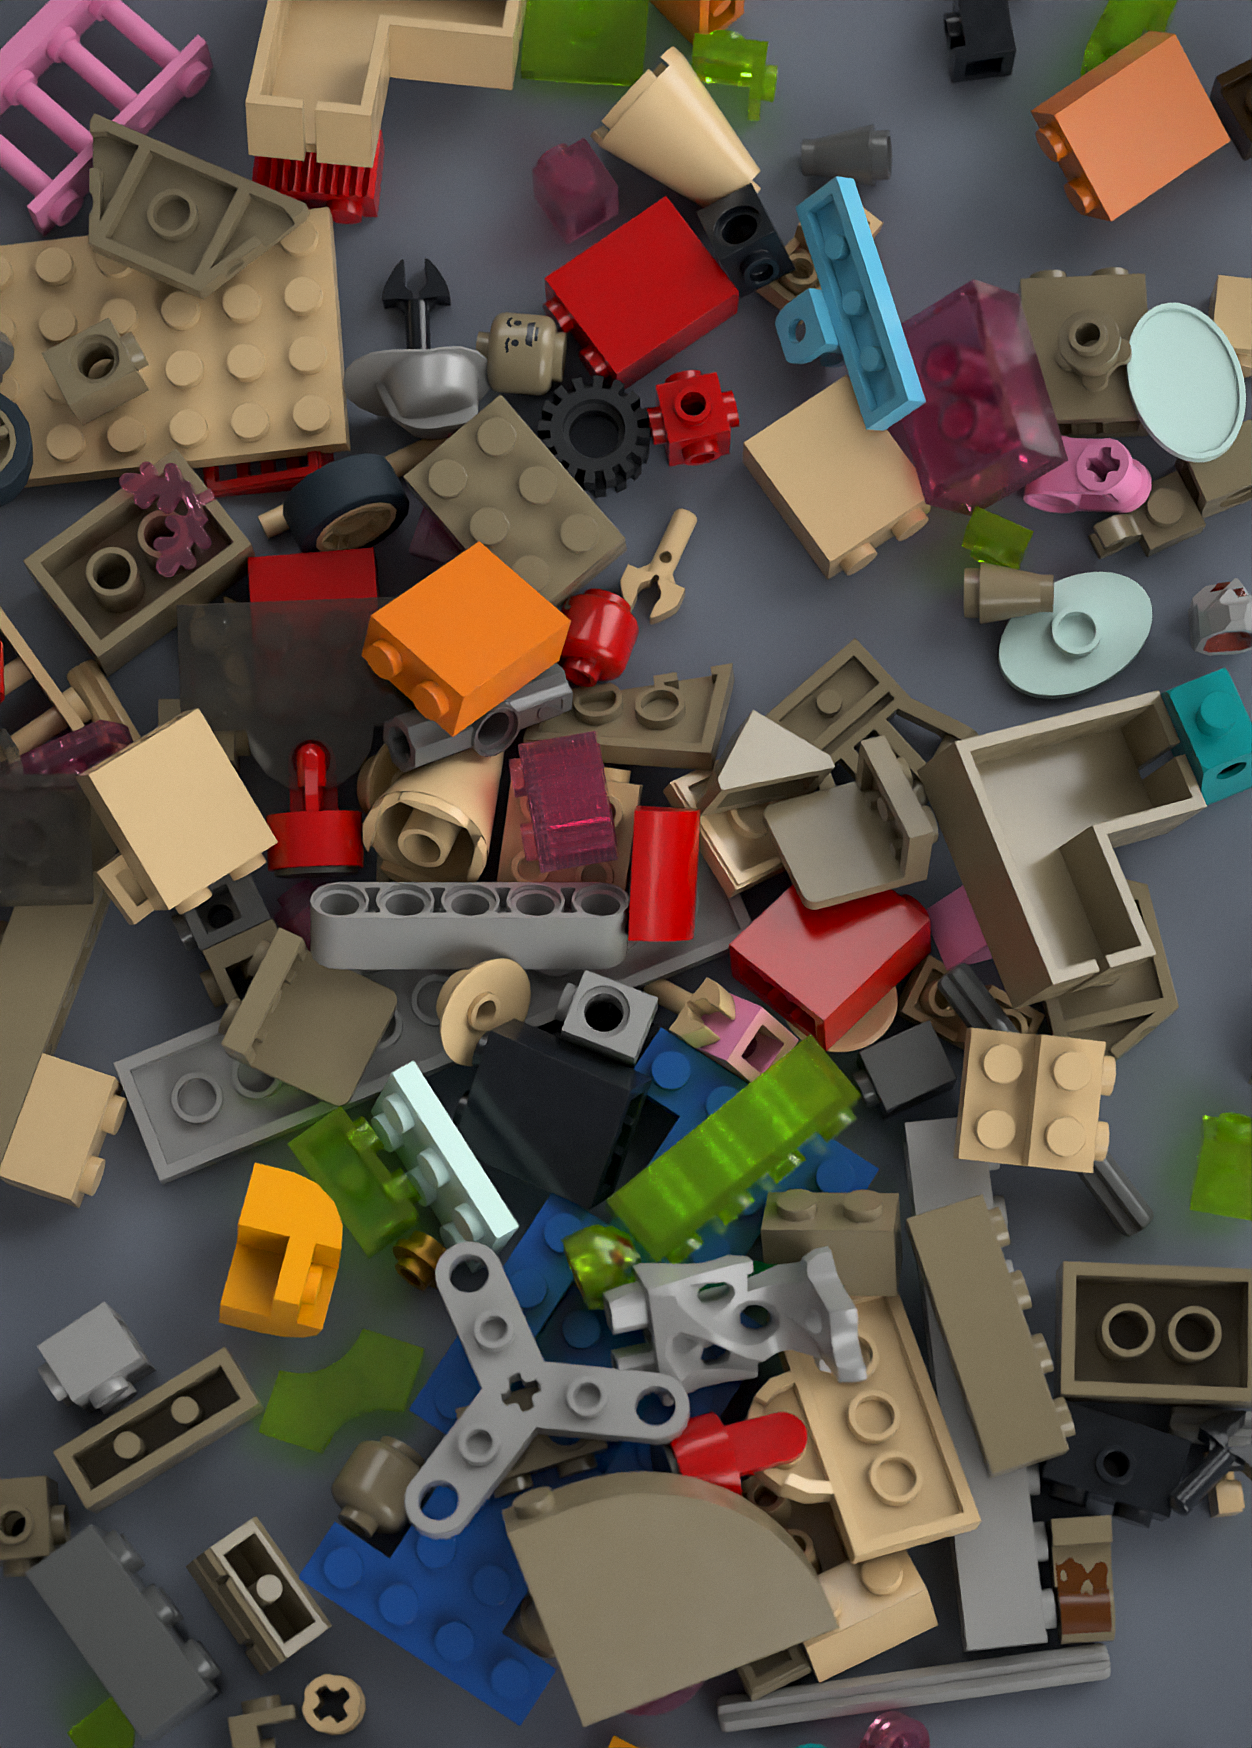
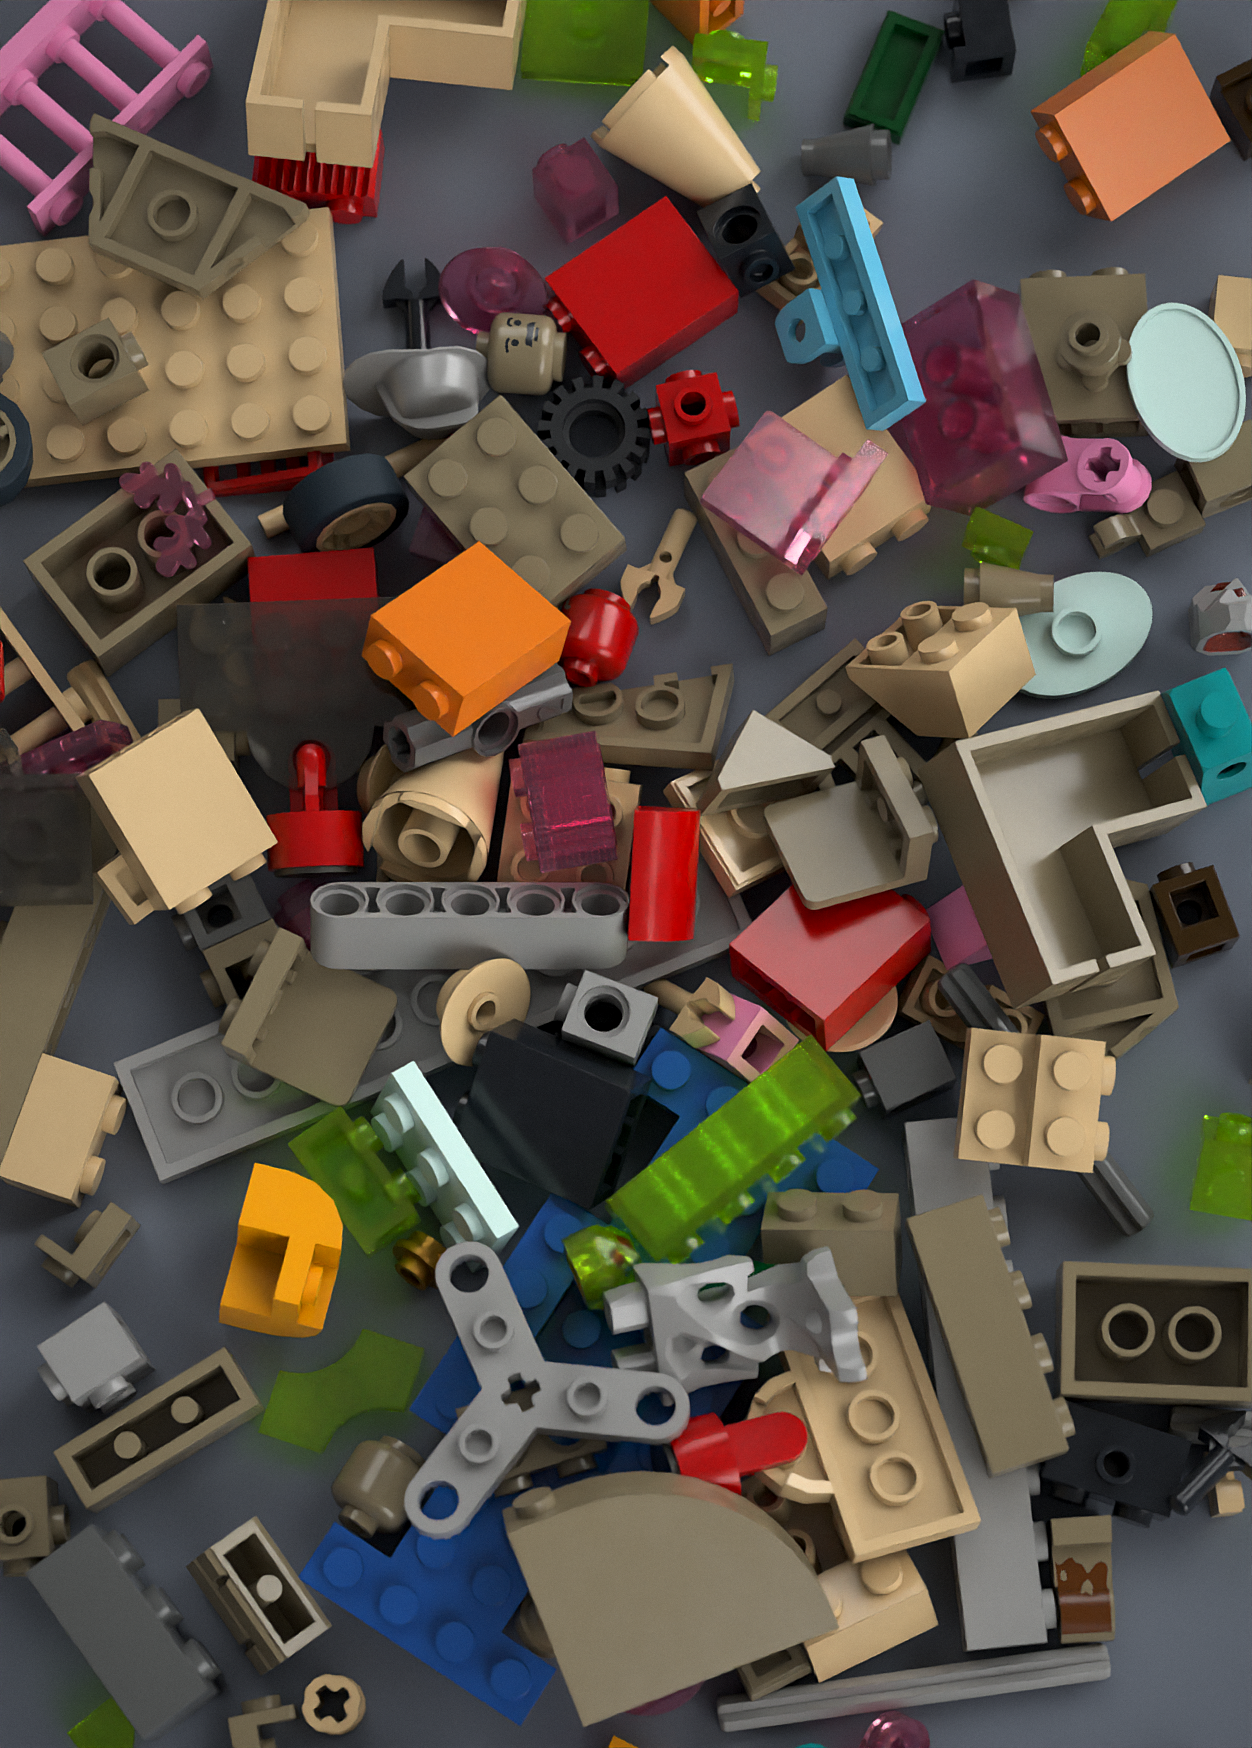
none -> dark tan bracket [34,1202,141,1289]
none -> clear pink piece [439,246,548,335]
none -> dark tan brick [684,445,828,656]
none -> clear pink bracket [700,411,888,576]
none -> dark green tile [843,10,945,145]
none -> tan slope [845,601,1036,739]
none -> dark brown brick [1149,862,1240,969]

